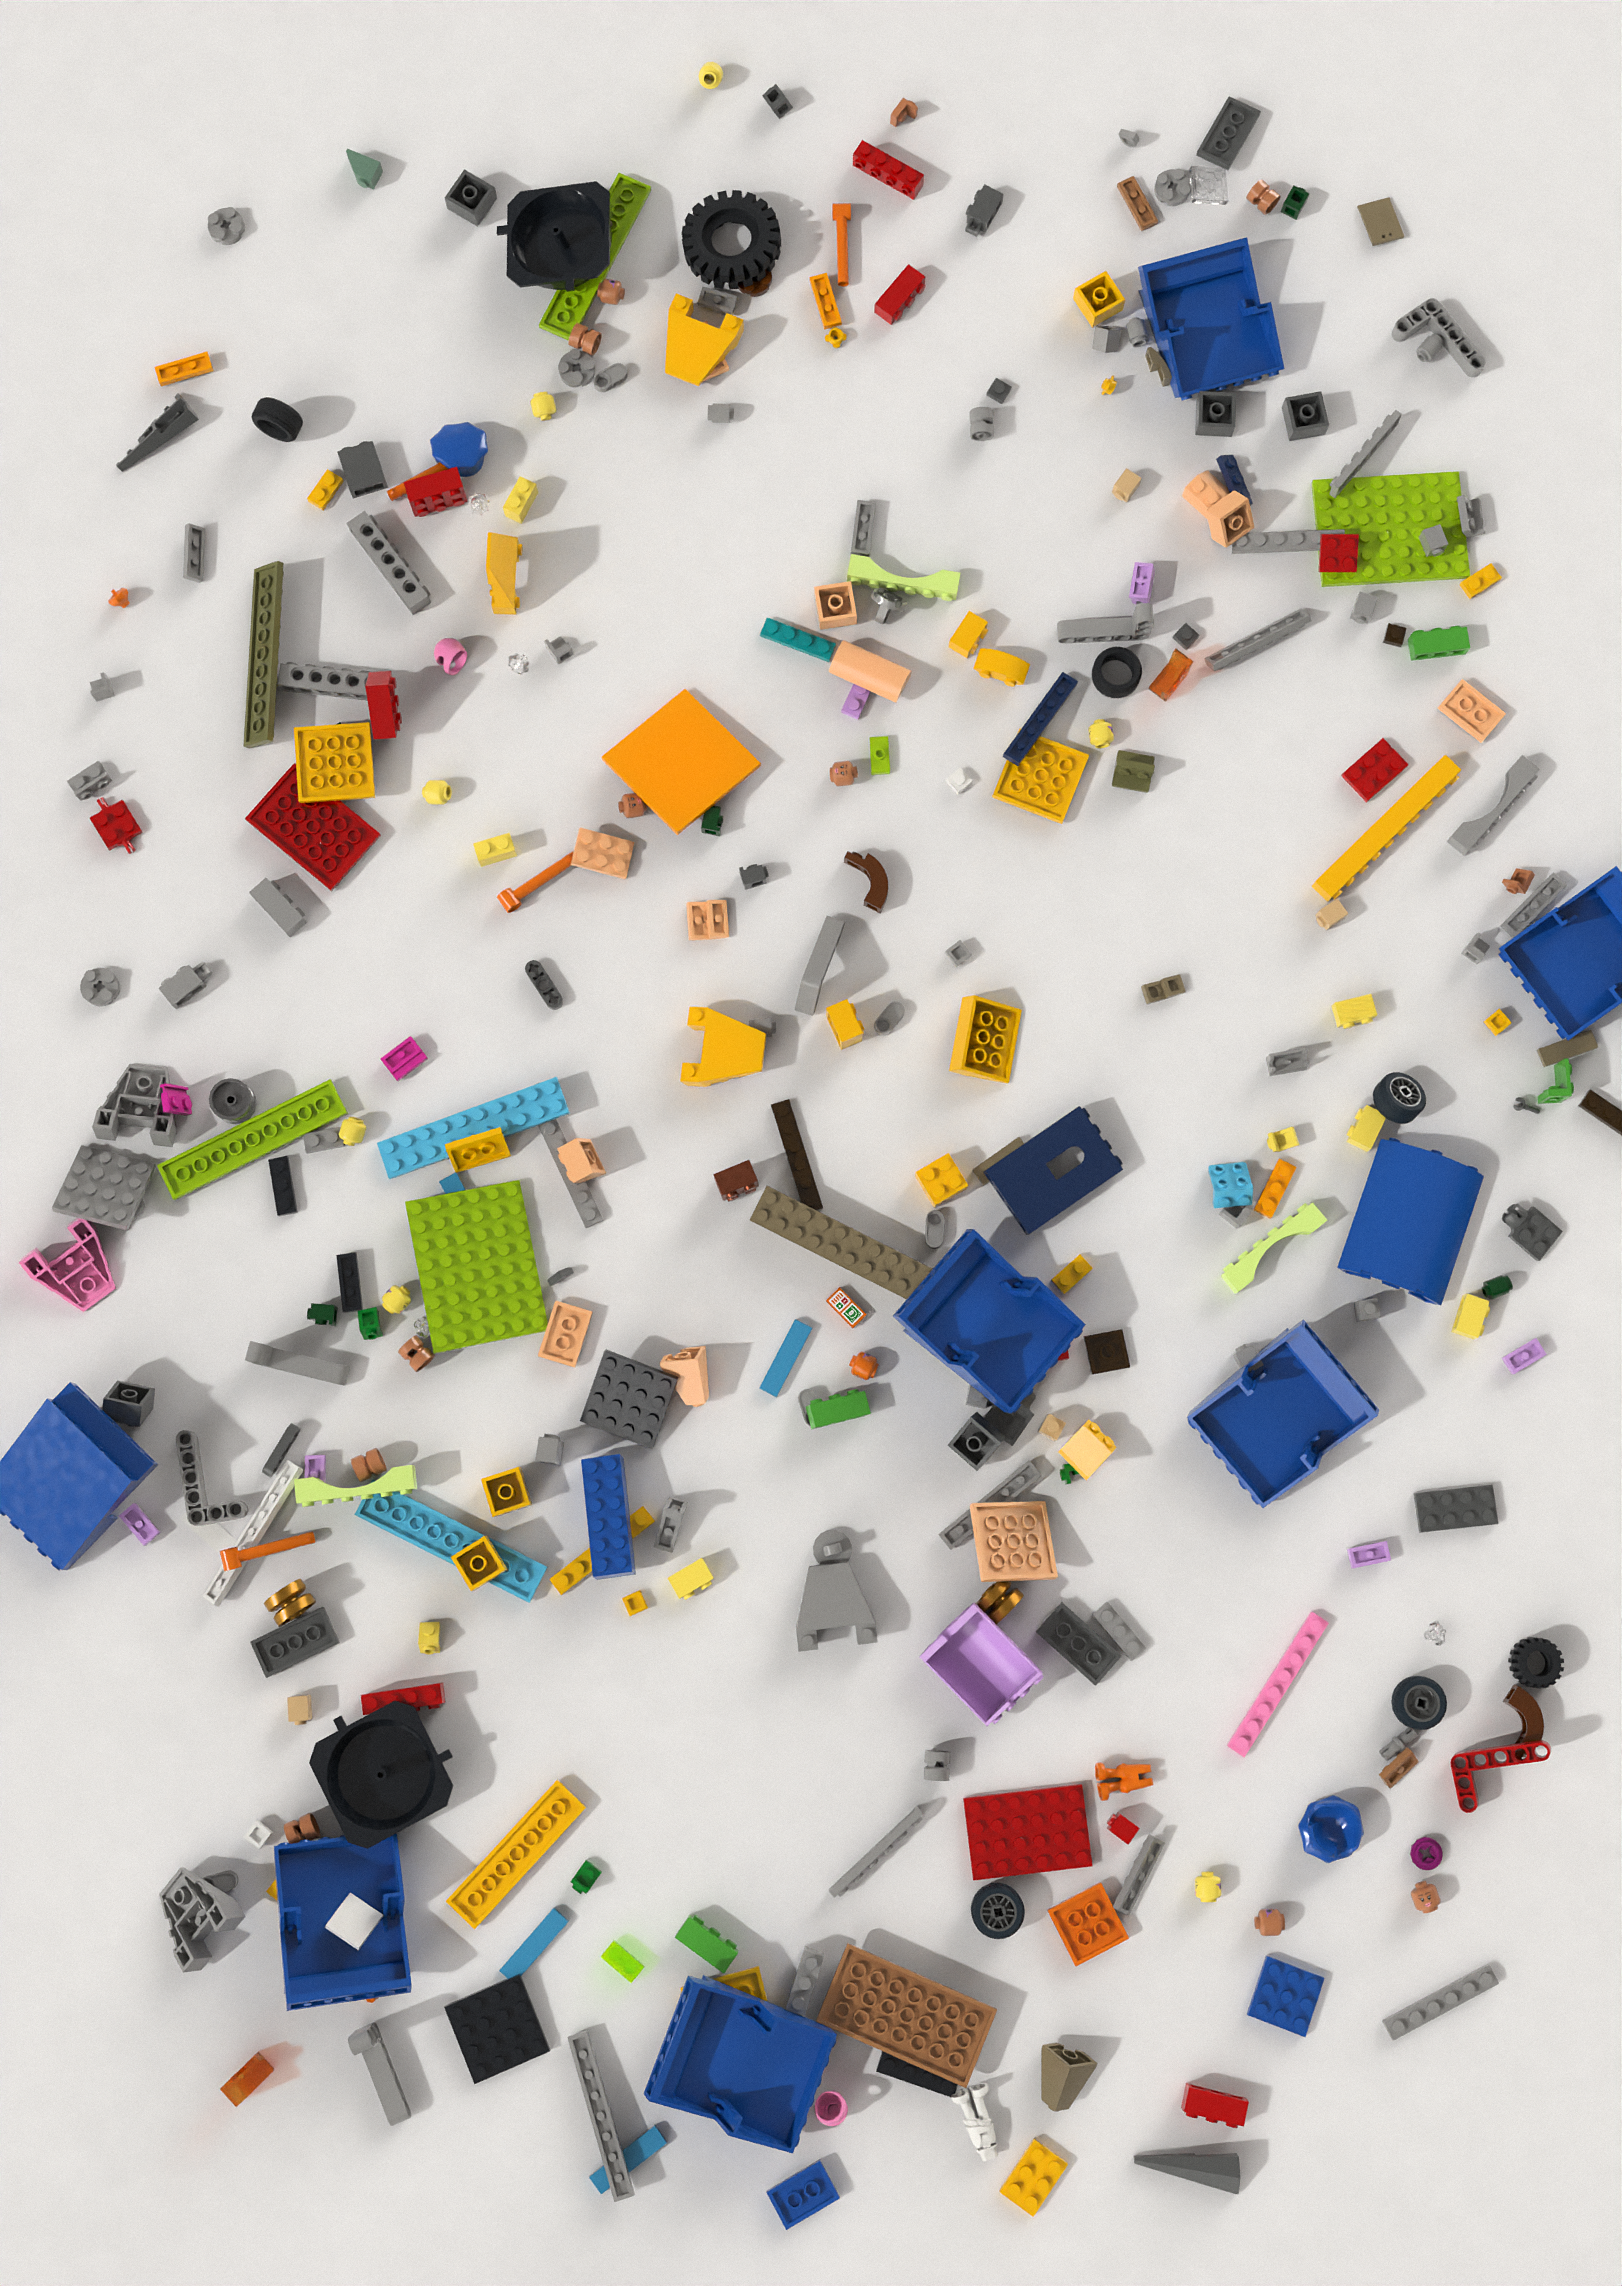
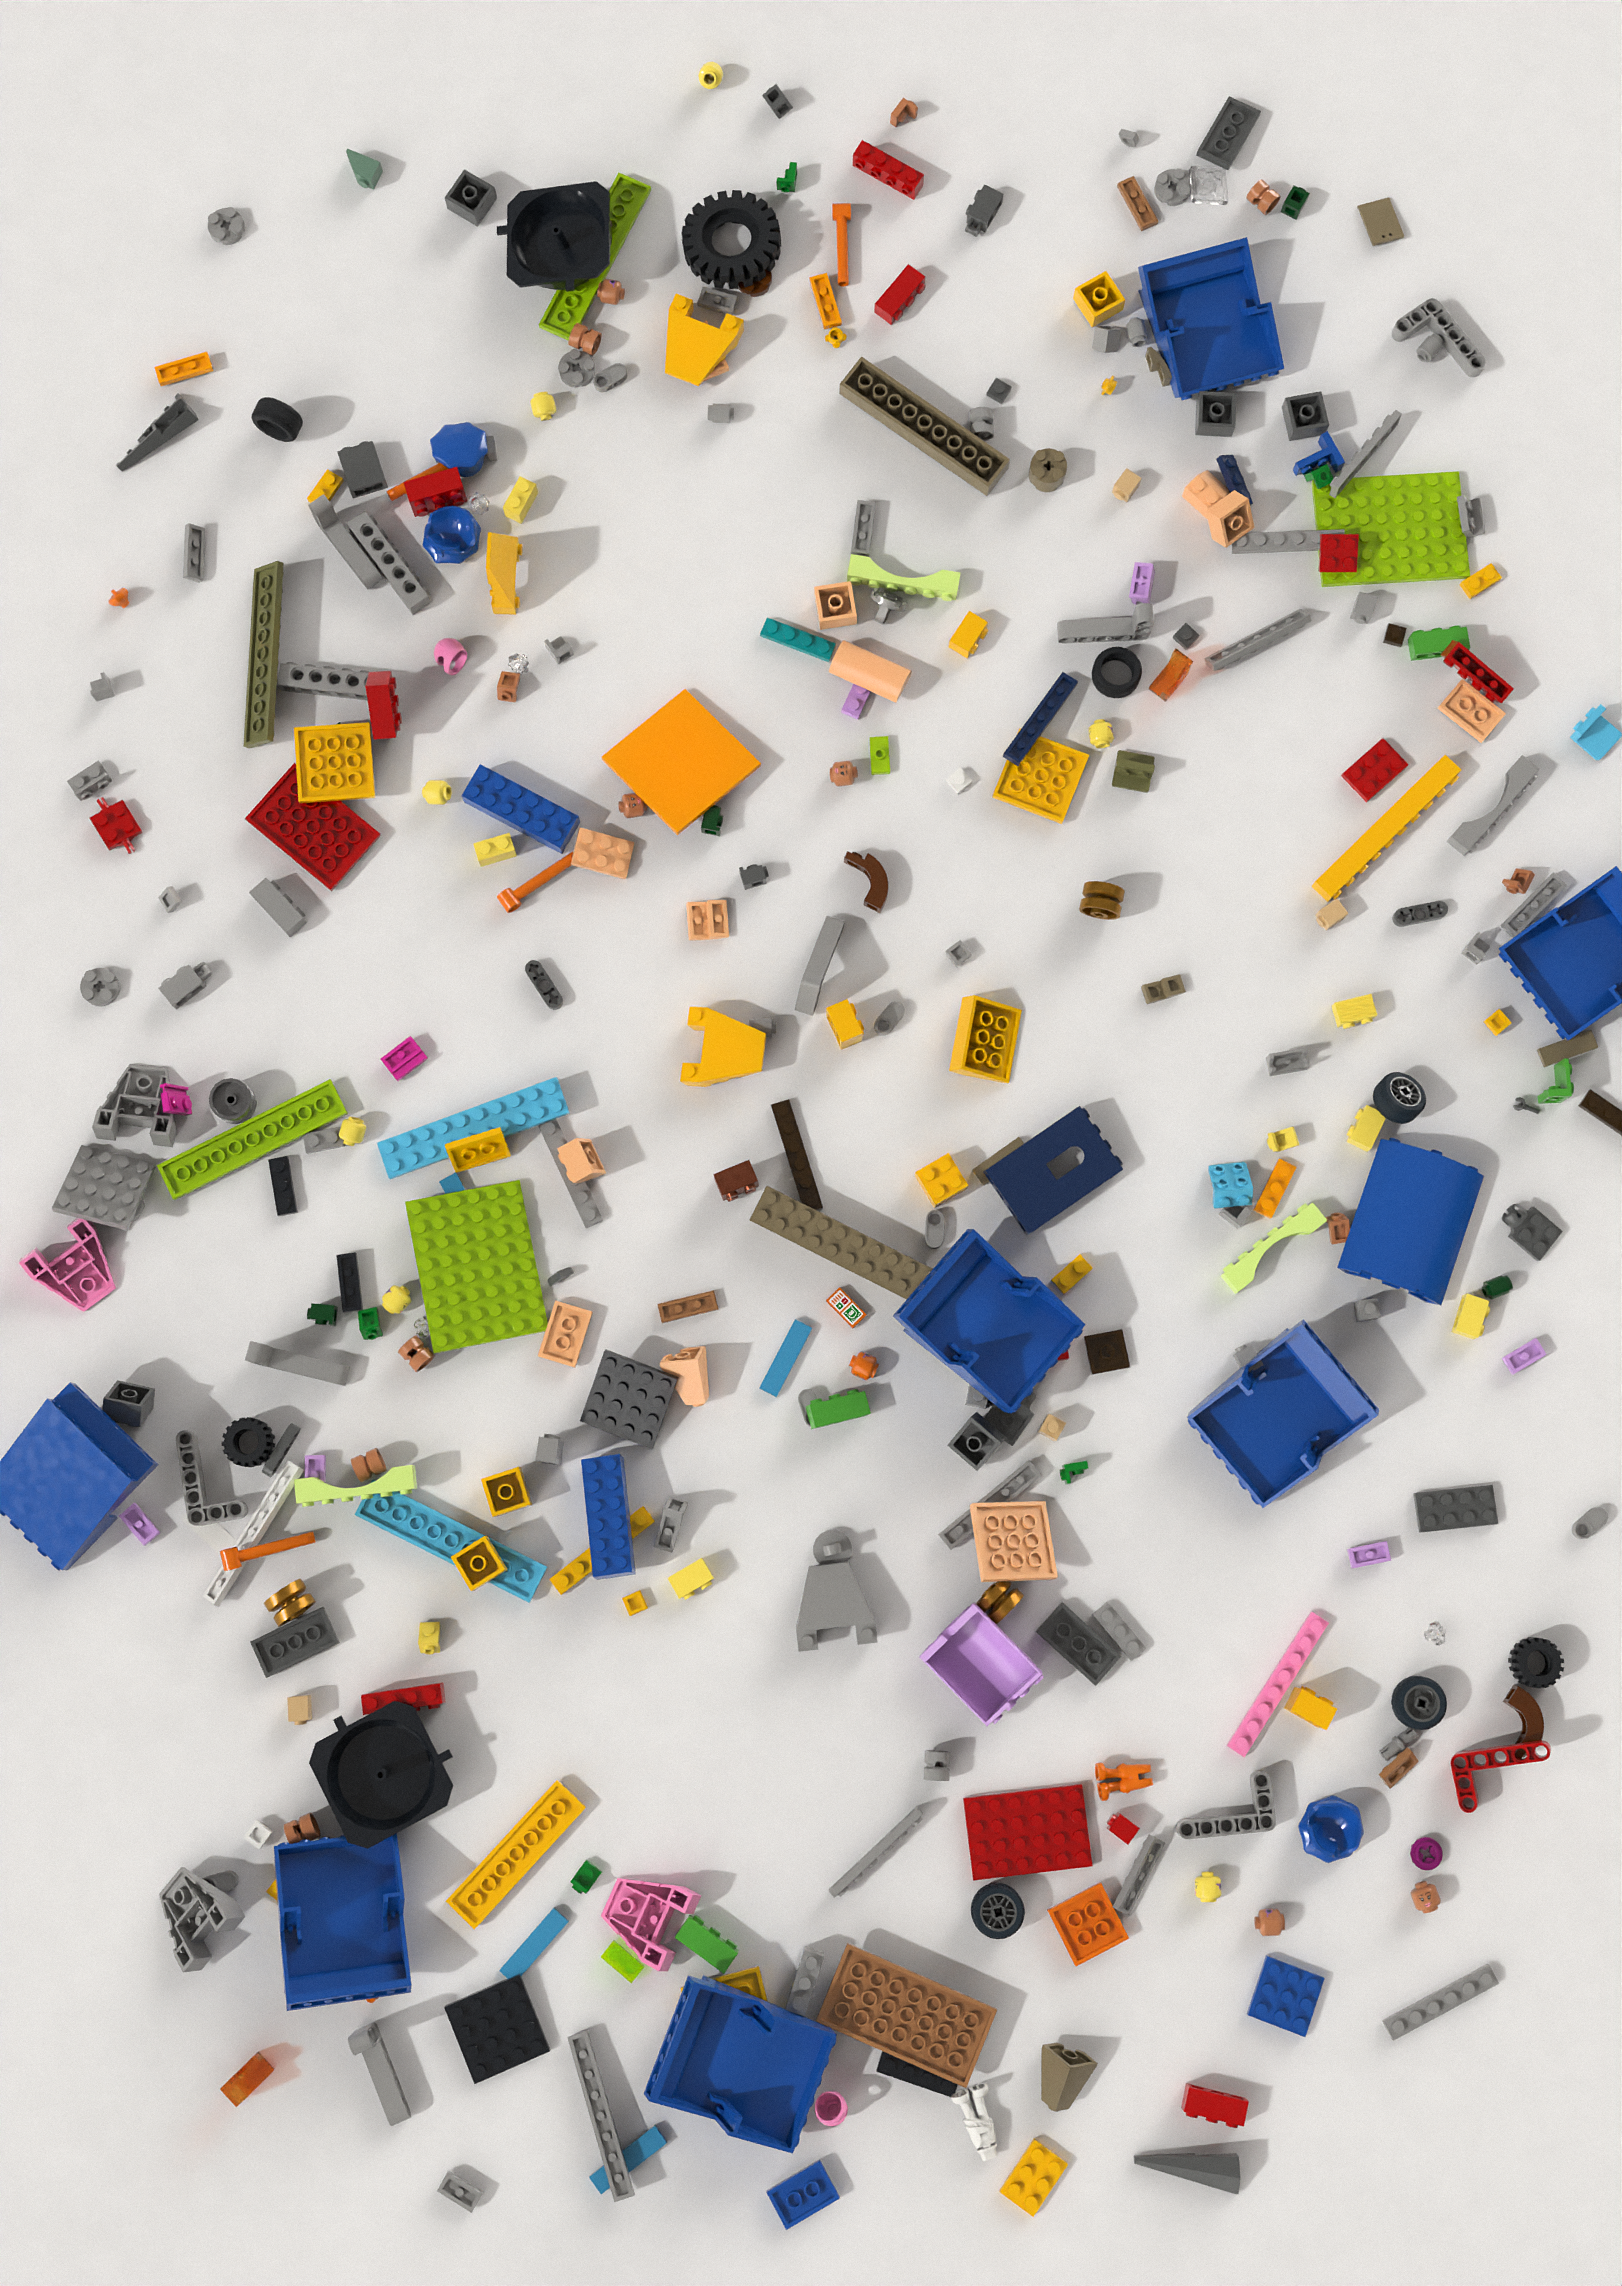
white tile [325,1893,383,1950] -> none
yellow brick [973,648,1030,687] -> none
yellow slope [1058,1419,1116,1480] -> none
light grey brick [1419,524,1448,557] -> none
none -> light grey plate [158,886,182,913]
none -> black tyre [222,1417,275,1467]
none -> light grey beam [308,494,383,590]
none -> blue piece [422,506,481,564]
none -> light grey plate [437,2171,483,2213]
none -> blue brick [462,764,580,854]
none -> light grey plate [486,436,497,461]
none -> nougat bracket [497,671,520,702]
none -> bright pink wedge [601,1878,702,1971]
none -> medium nougat tile [657,1290,719,1323]
none -> green bracket [776,162,797,192]
none -> dark tan brick [839,356,1010,496]
none -> dark tan brick [1029,448,1067,492]
none -> pearl gold wheel [1079,881,1125,920]
none -> light grey beam [1176,1770,1276,1839]
none -> yellow brick [1284,1686,1337,1730]
none -> blue bracket [1293,431,1345,476]
none -> green bracket [1304,464,1334,489]
none -> nougat bracket [1325,1213,1350,1245]
none -> dark grey beam [1392,901,1448,927]
none -> red brick [1441,640,1514,703]
none -> medium azure bracket [1570,704,1622,760]
none -> light grey piece [1572,1507,1608,1539]

